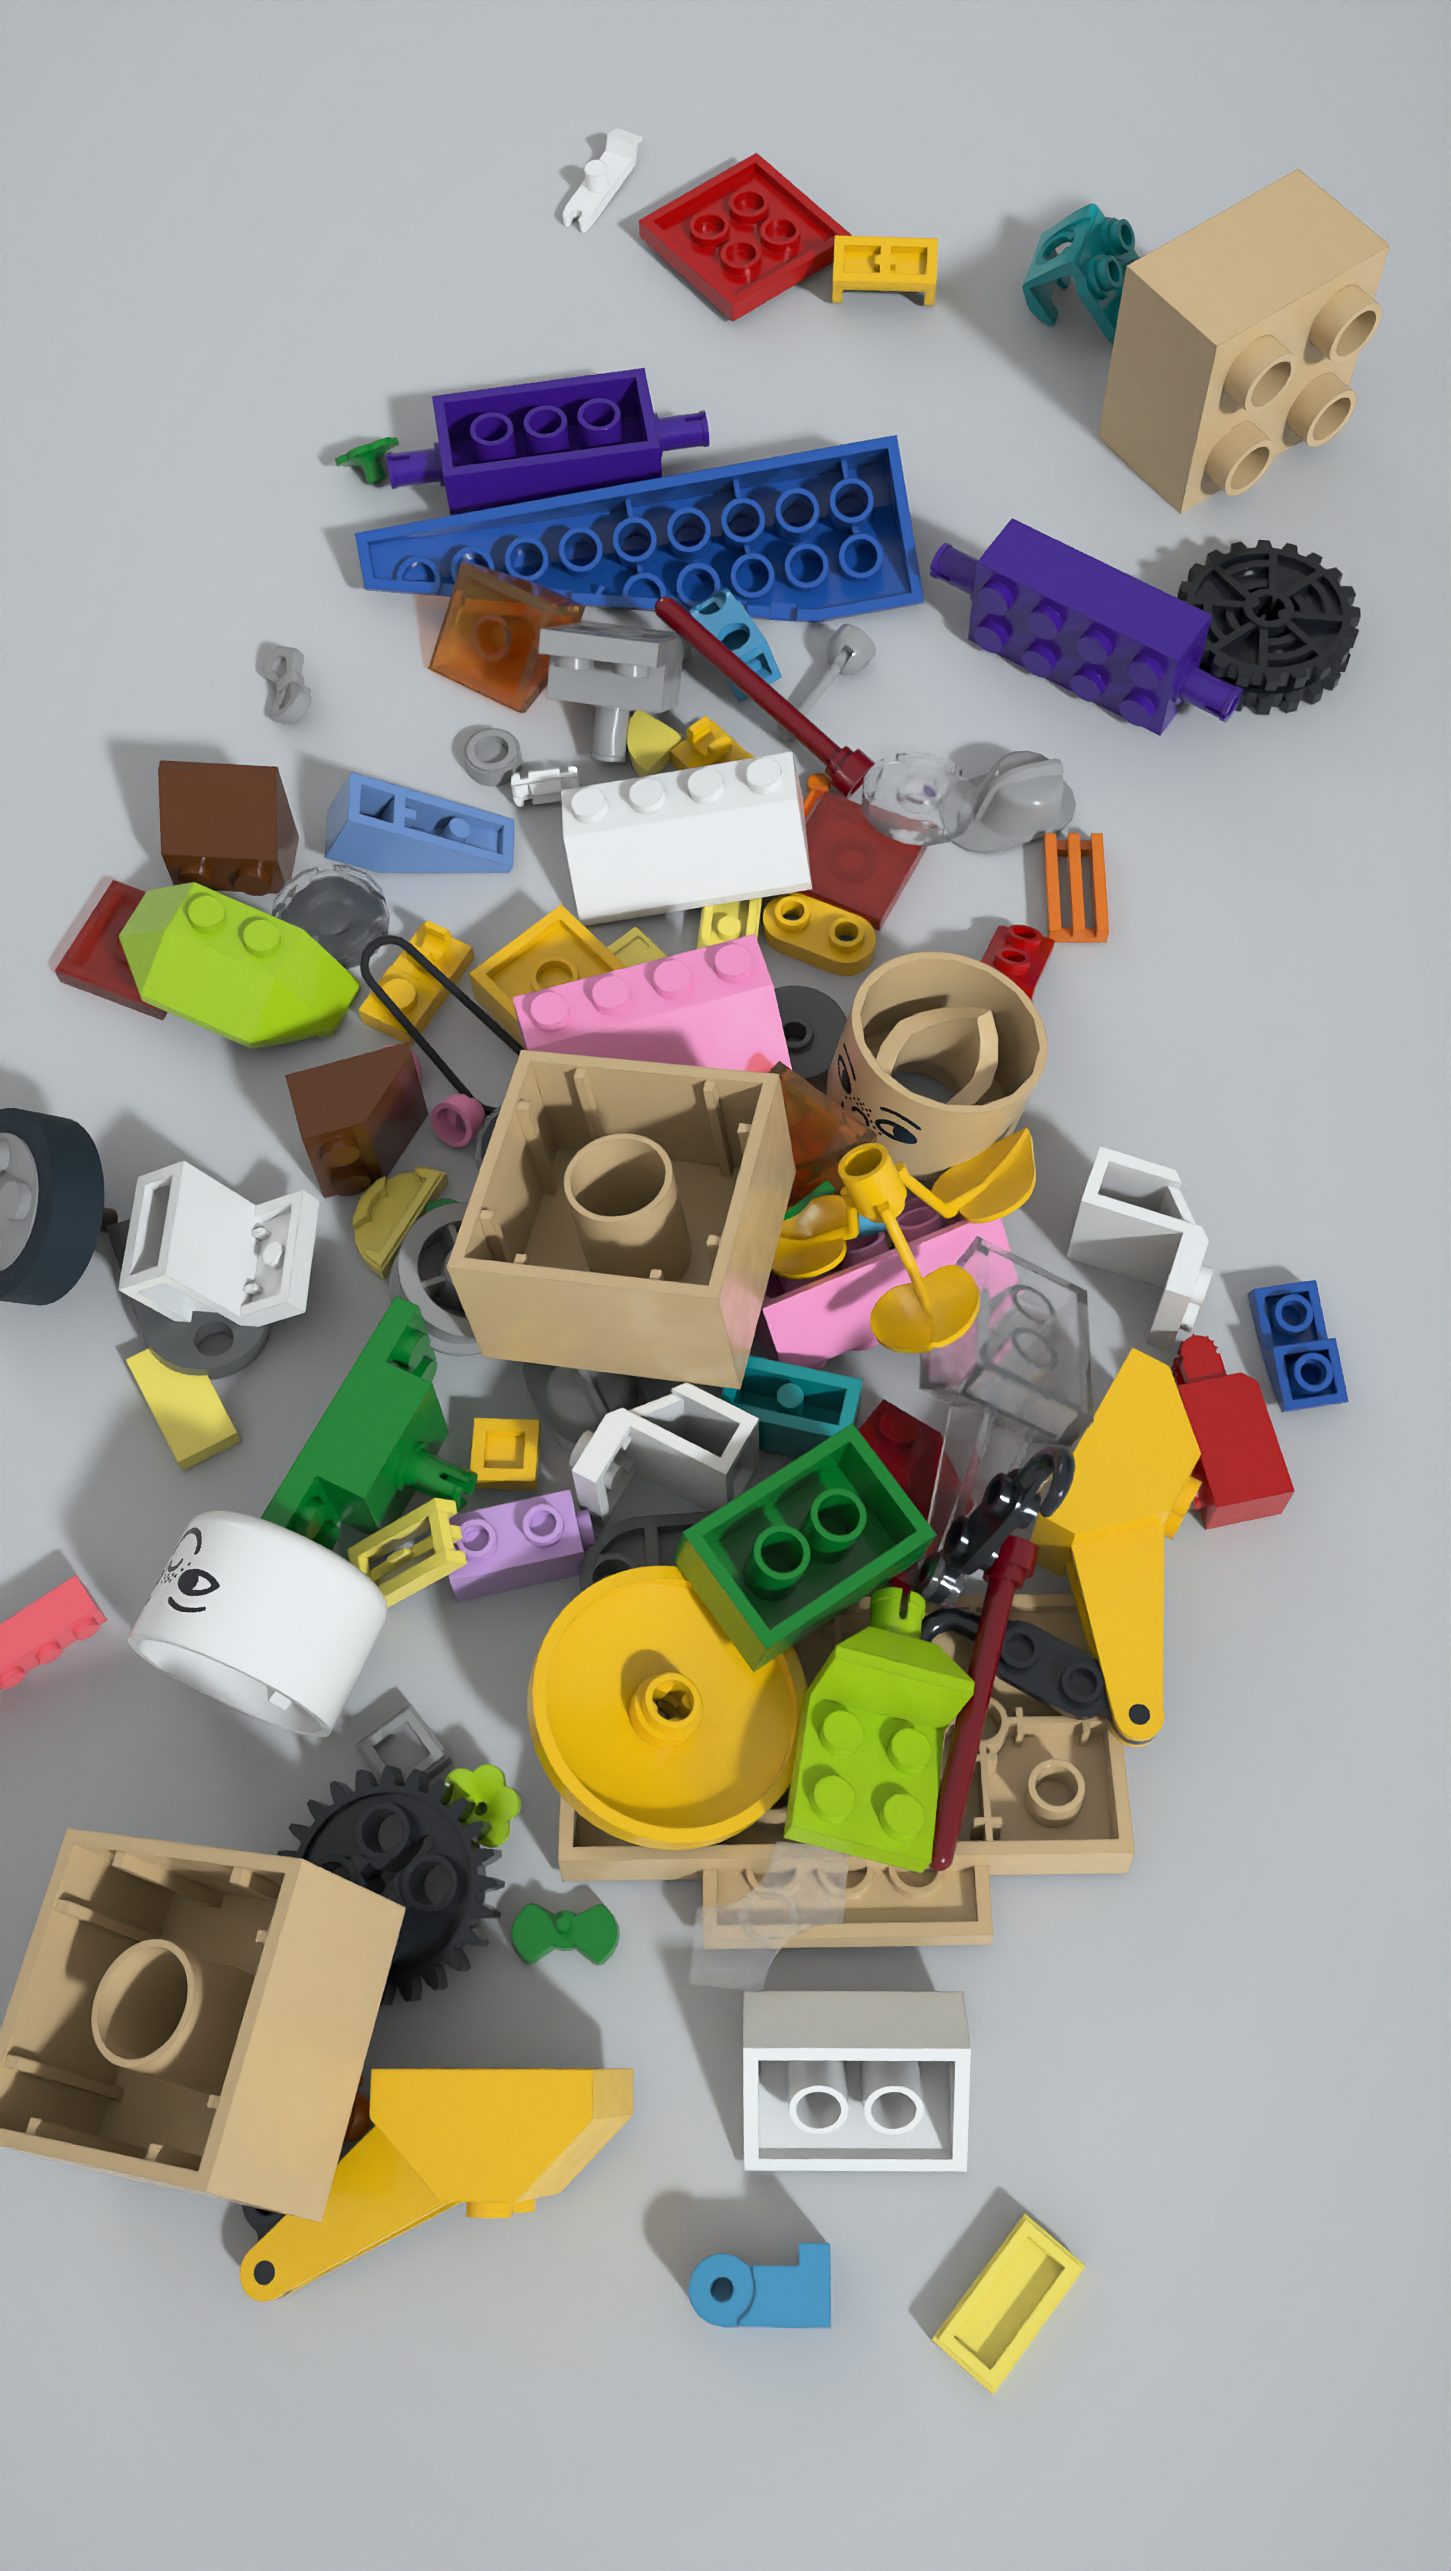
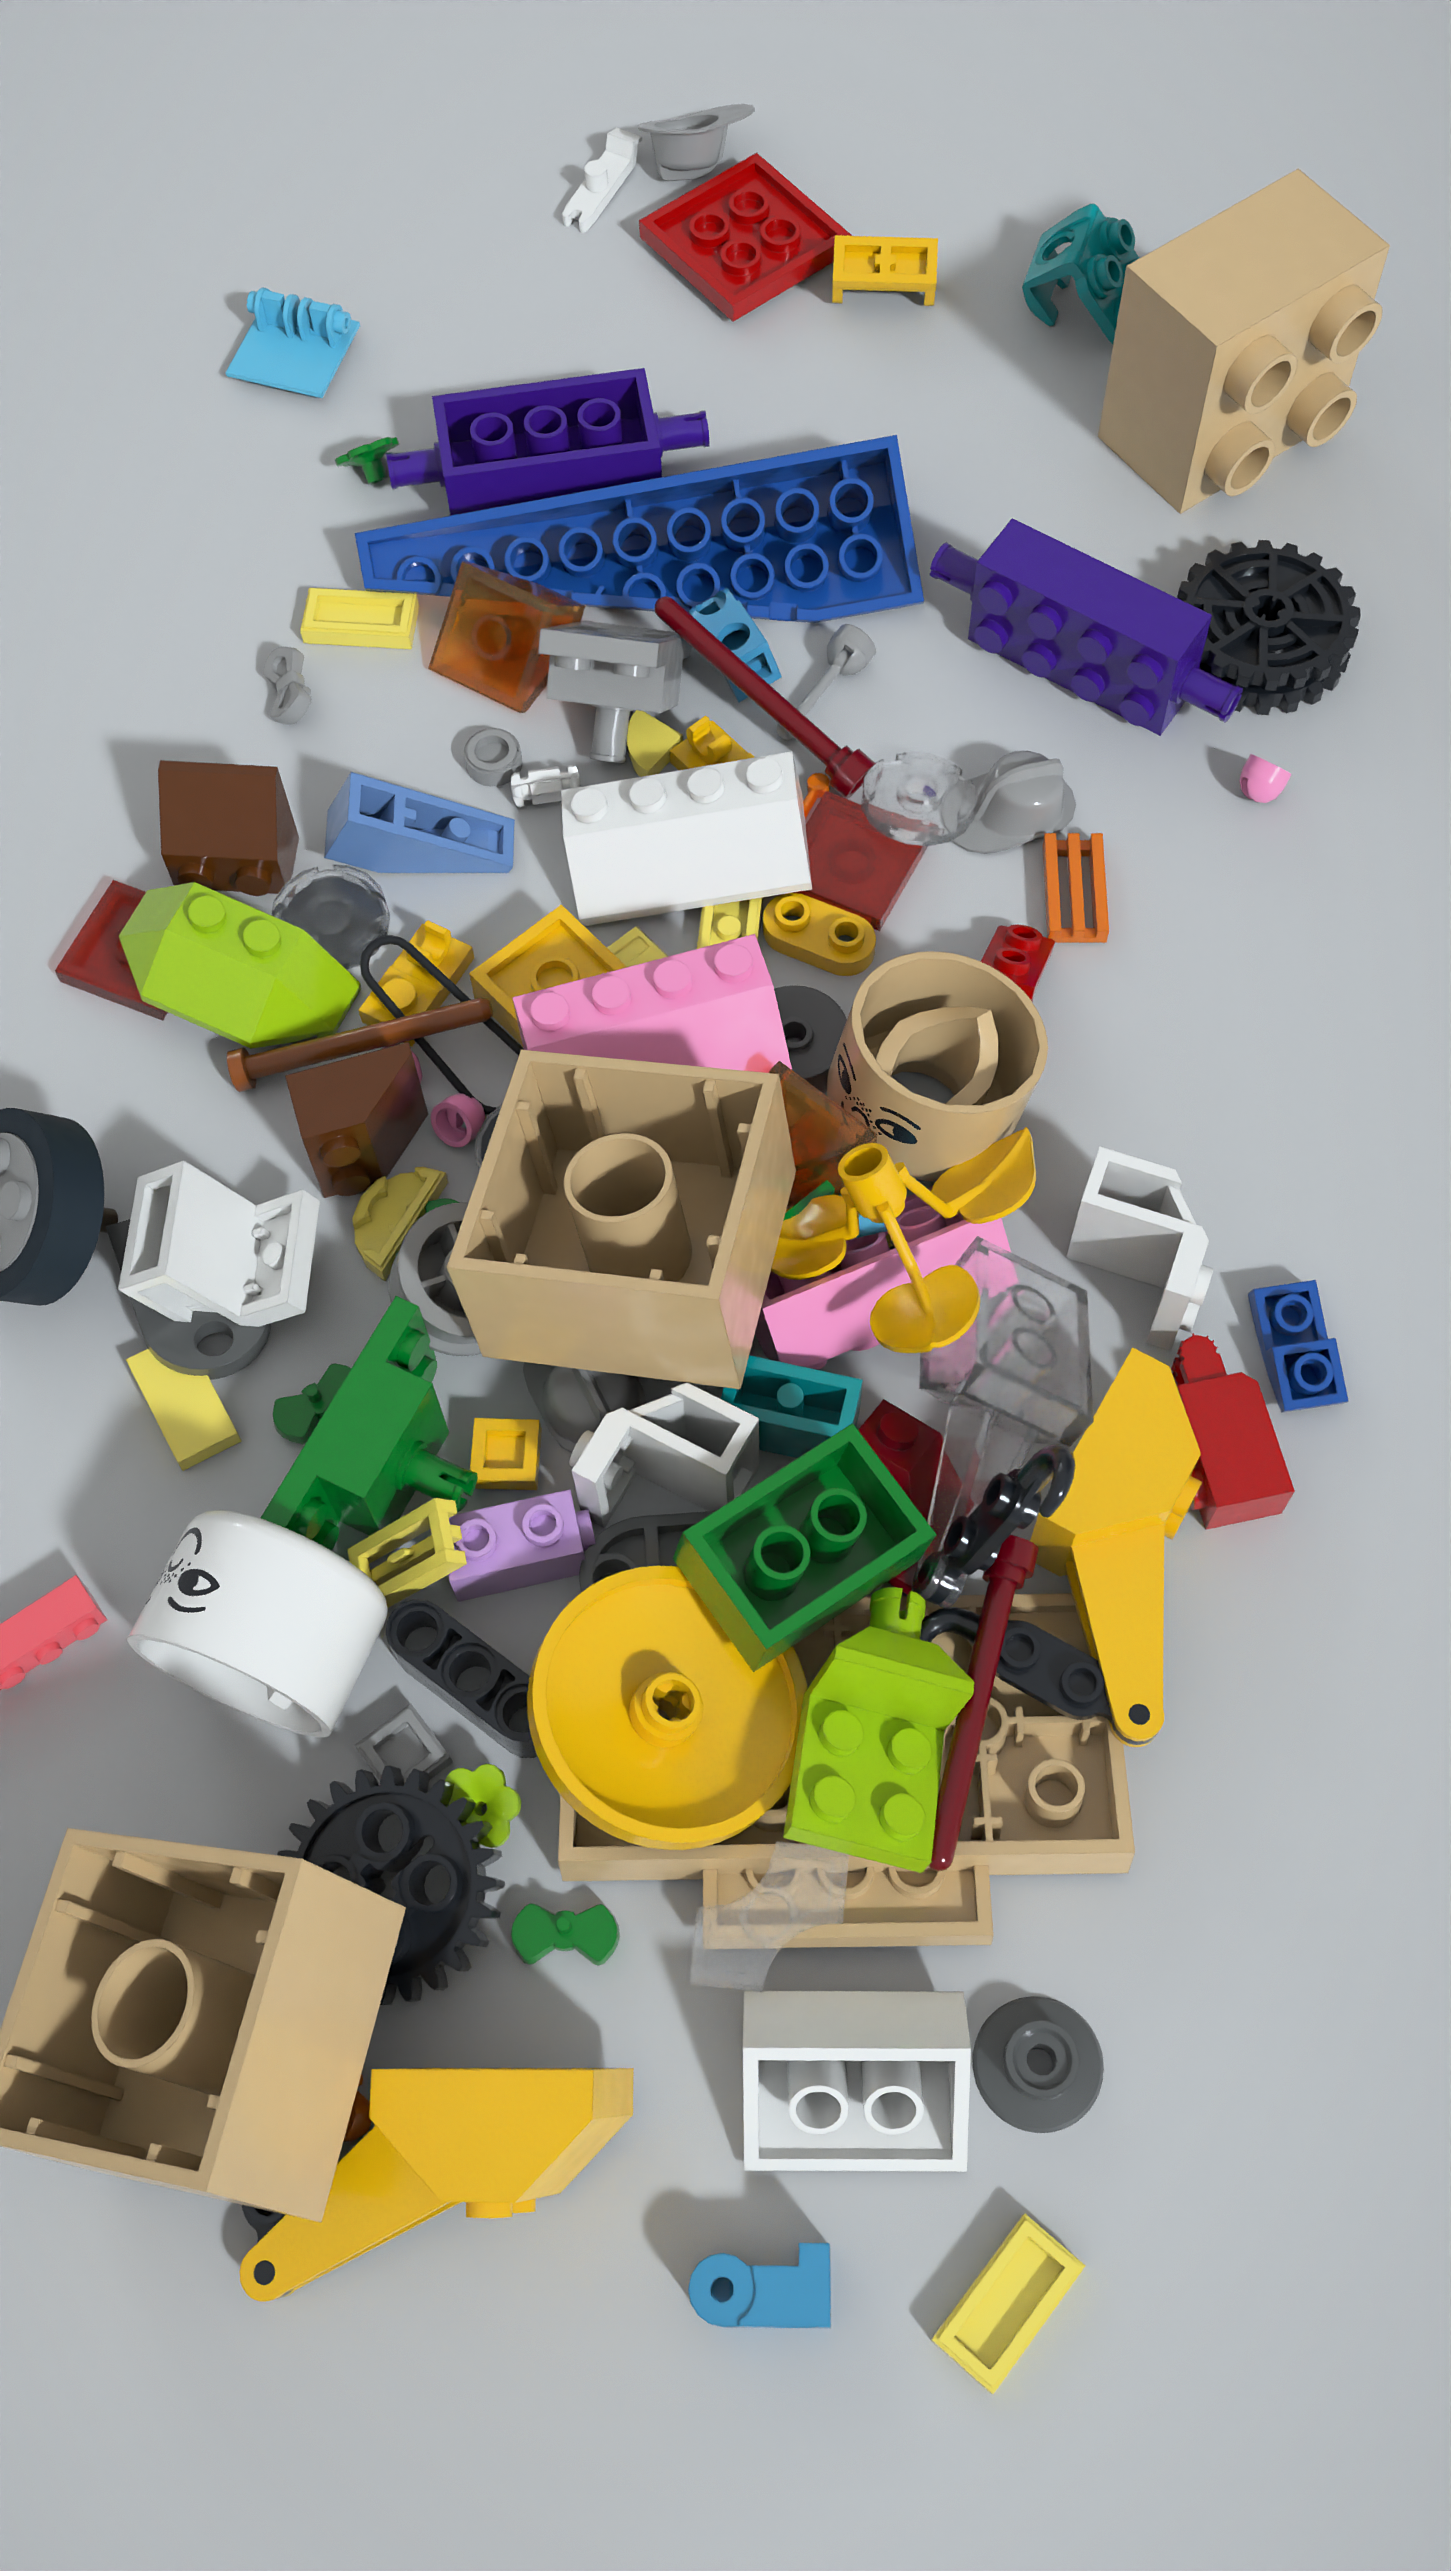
none -> medium azure hinge [226,287,360,398]
none -> dark orange bar [227,997,493,1092]
none -> green piece [273,1363,351,1445]
none -> light yellow tile [300,588,419,649]
none -> black beam [385,1599,538,1758]
none -> light grey piece [638,104,755,181]
none -> dark grey piece [972,1996,1104,2133]
none -> bright pink hinge [1239,754,1292,803]

